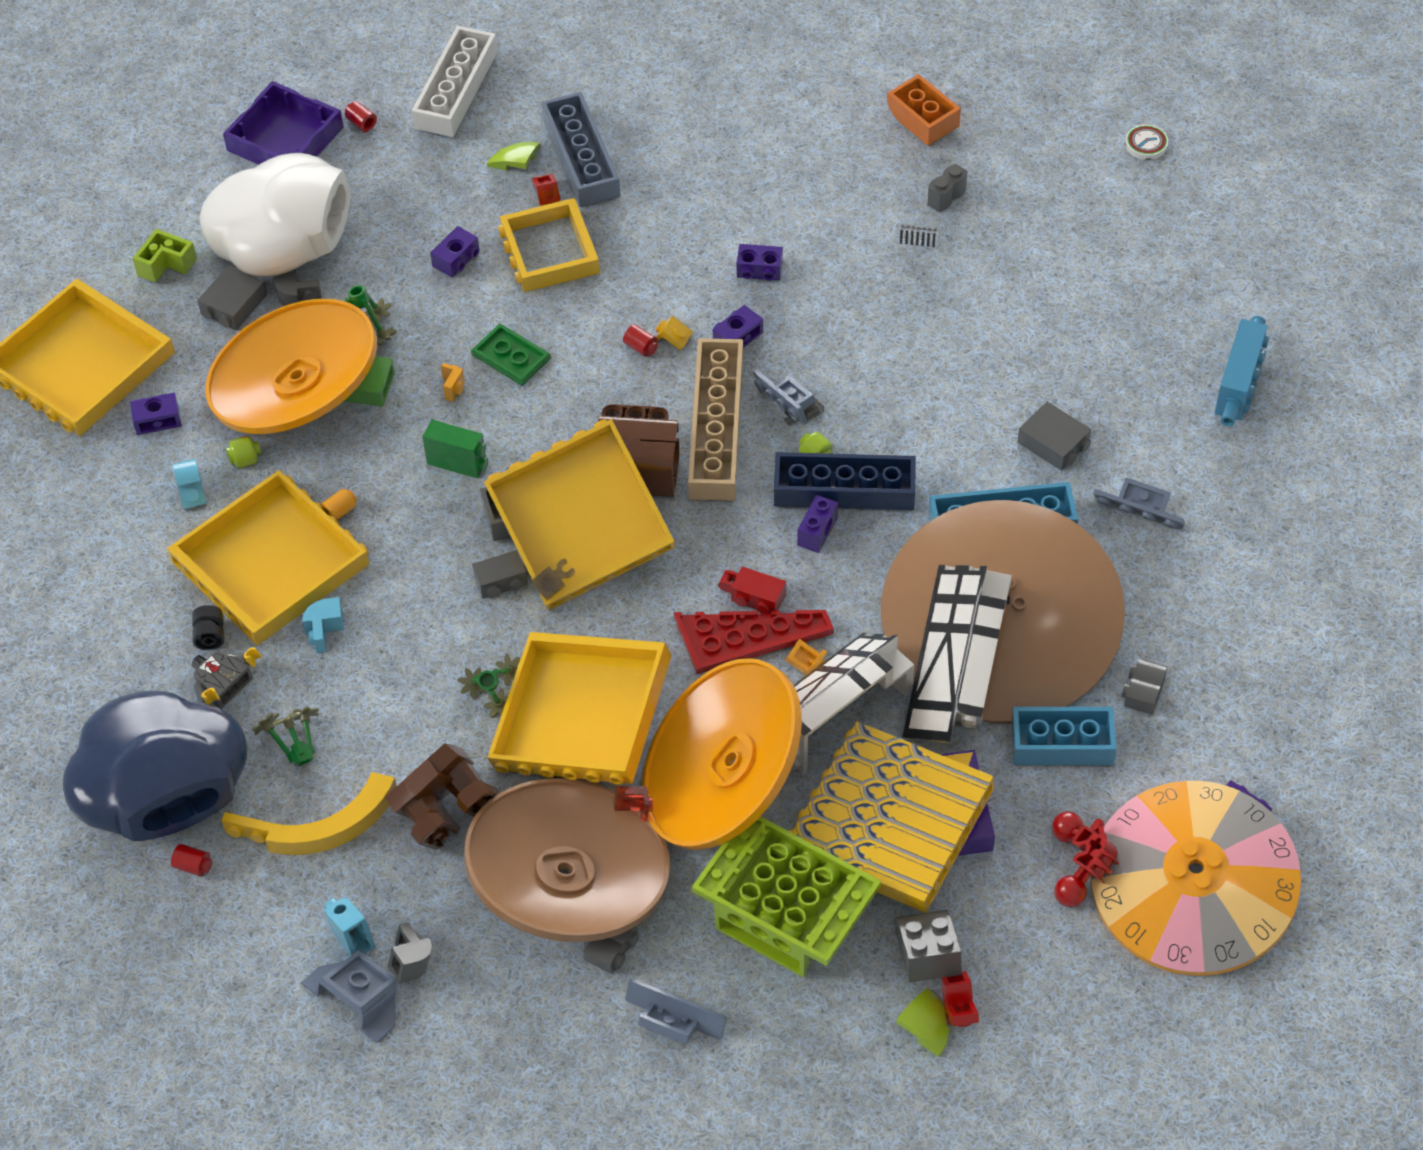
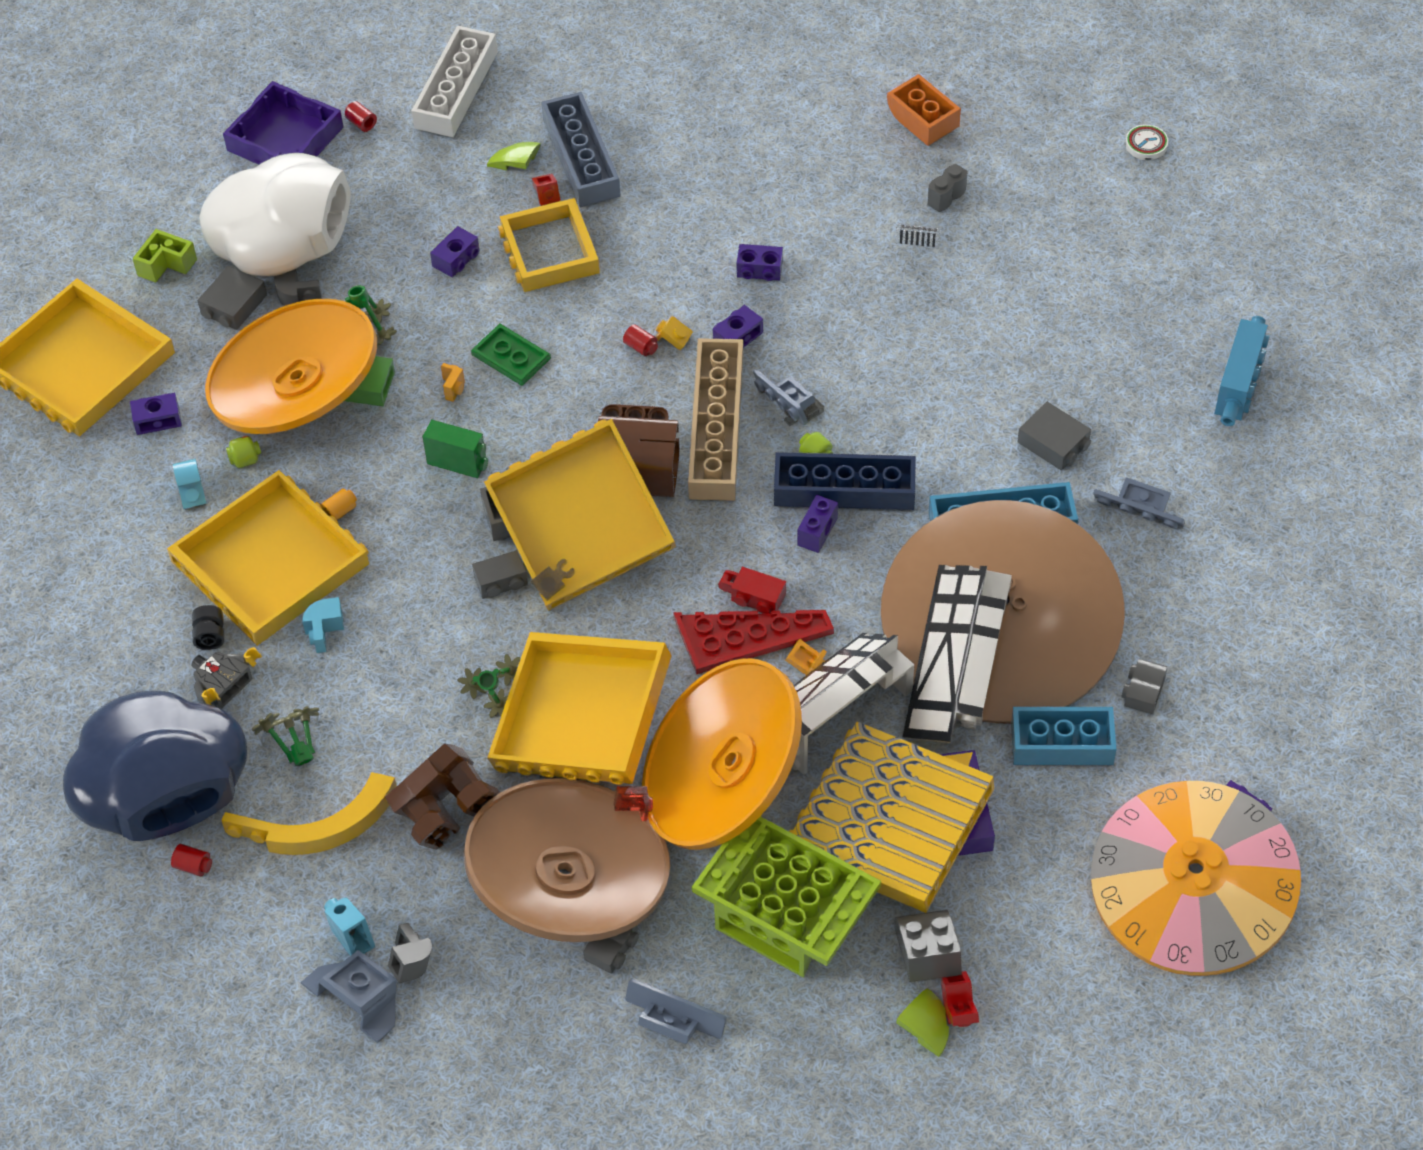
red piece [1052,811,1119,908] -> none

